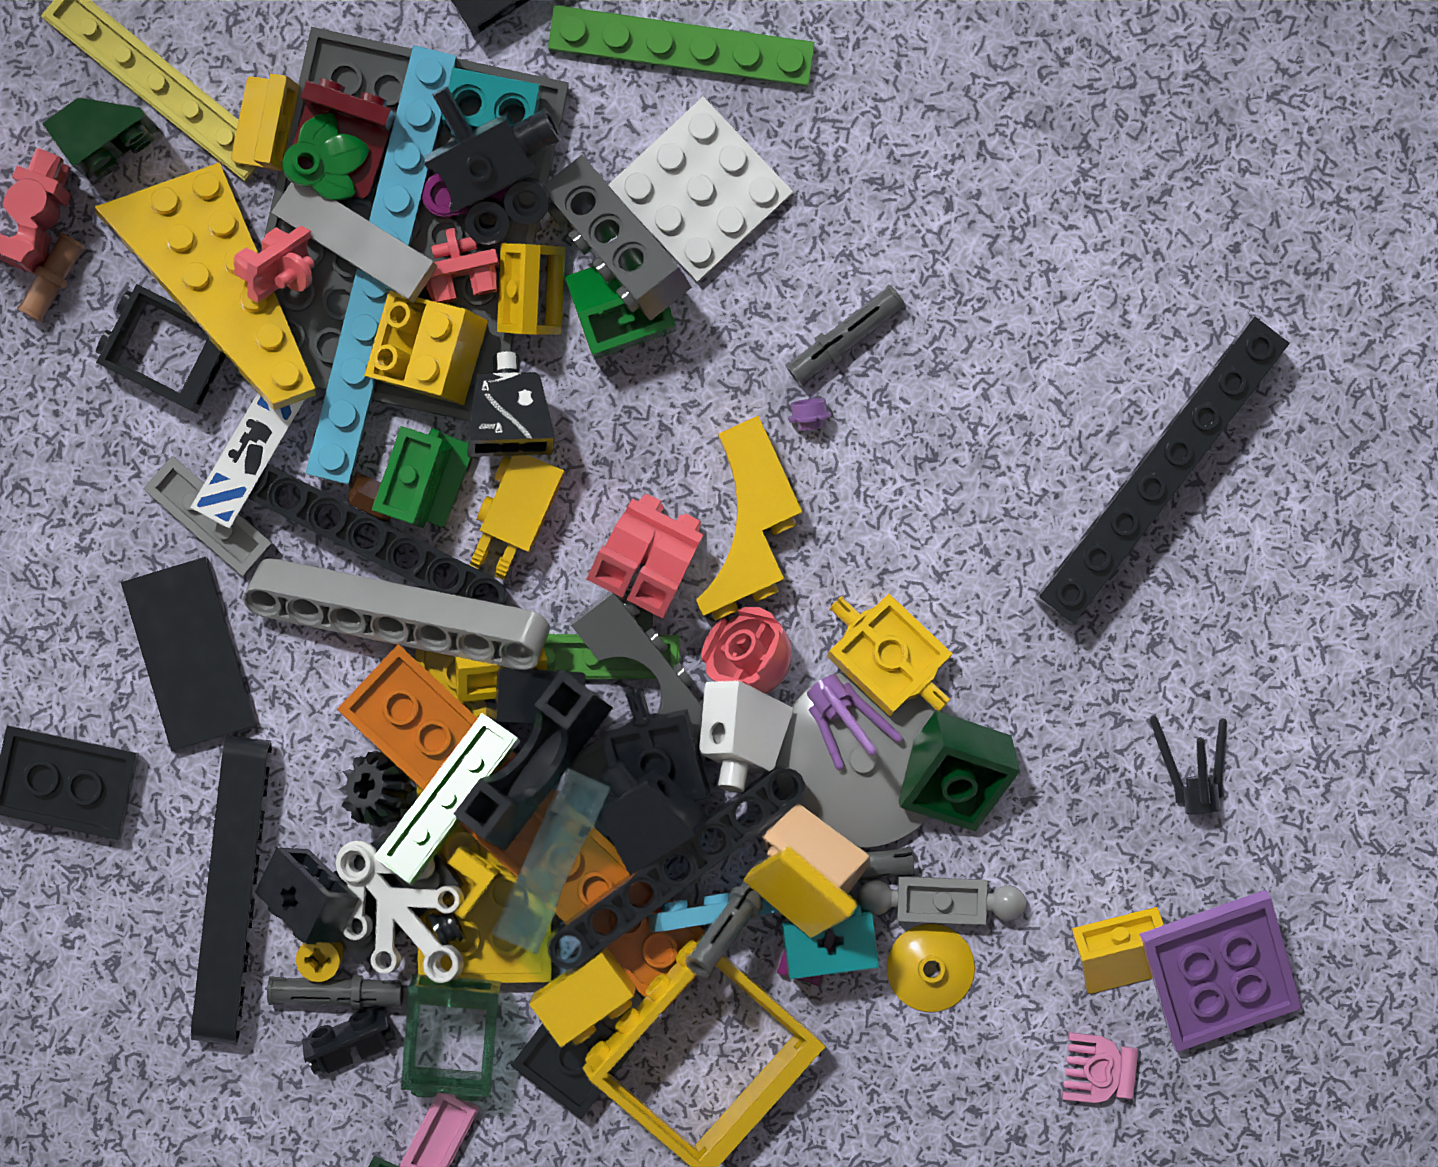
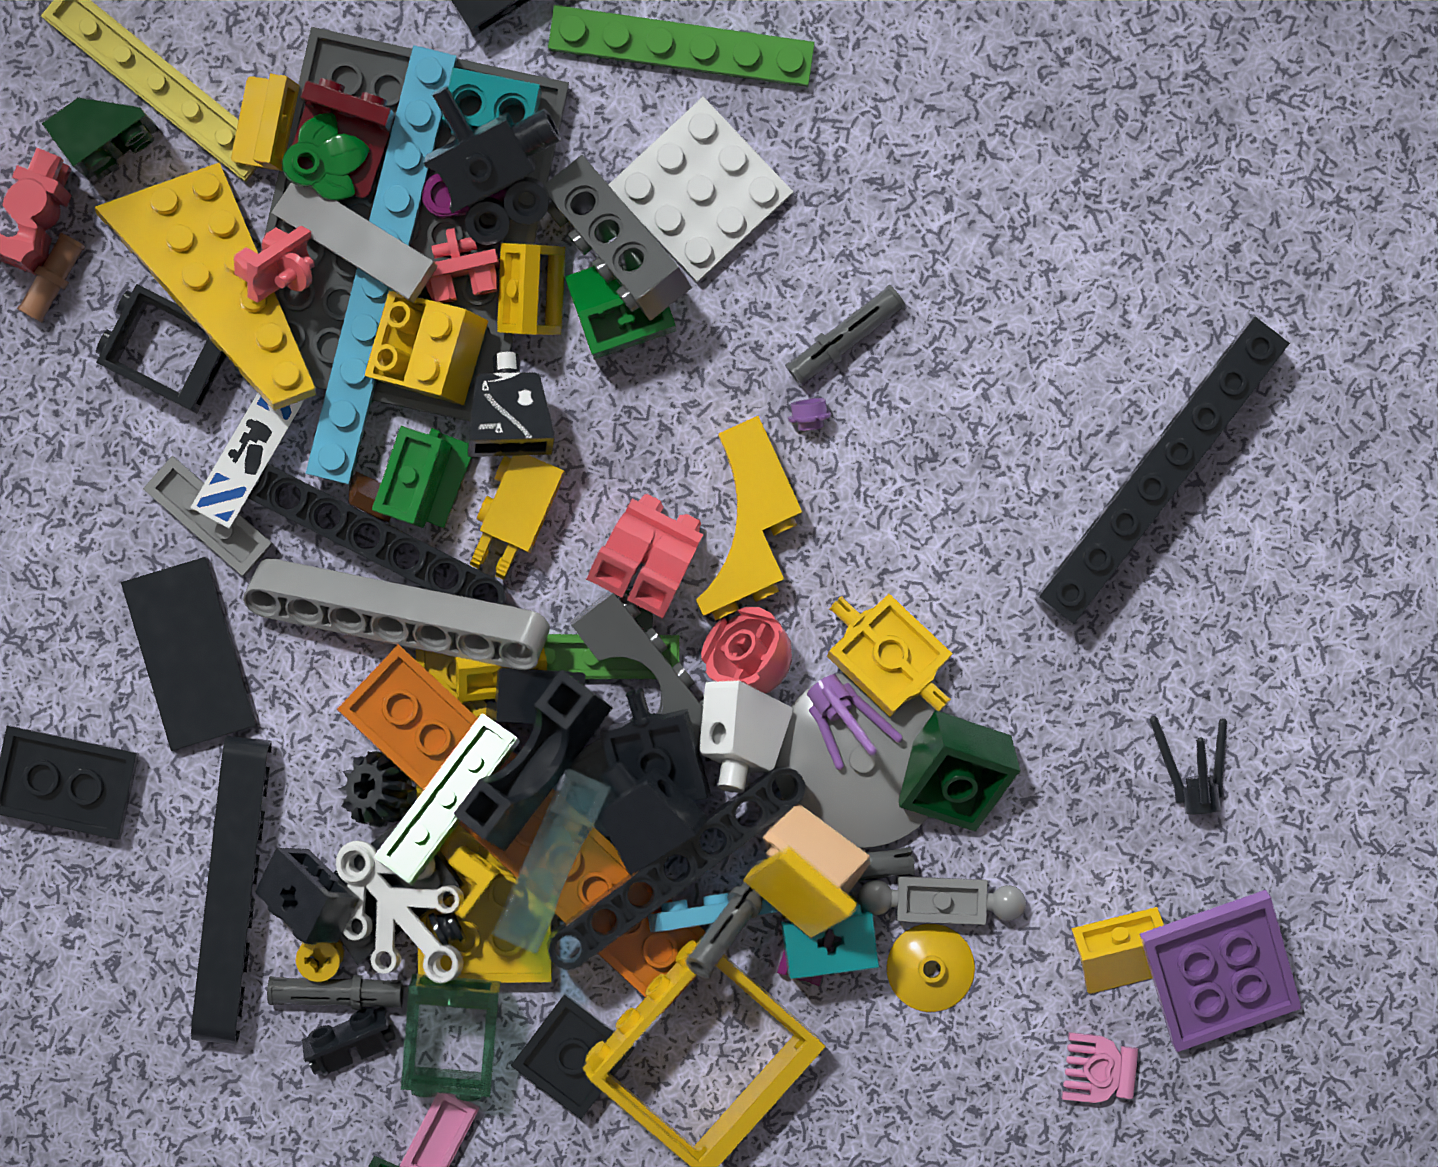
yellow brick [529,947,636,1047] -> none

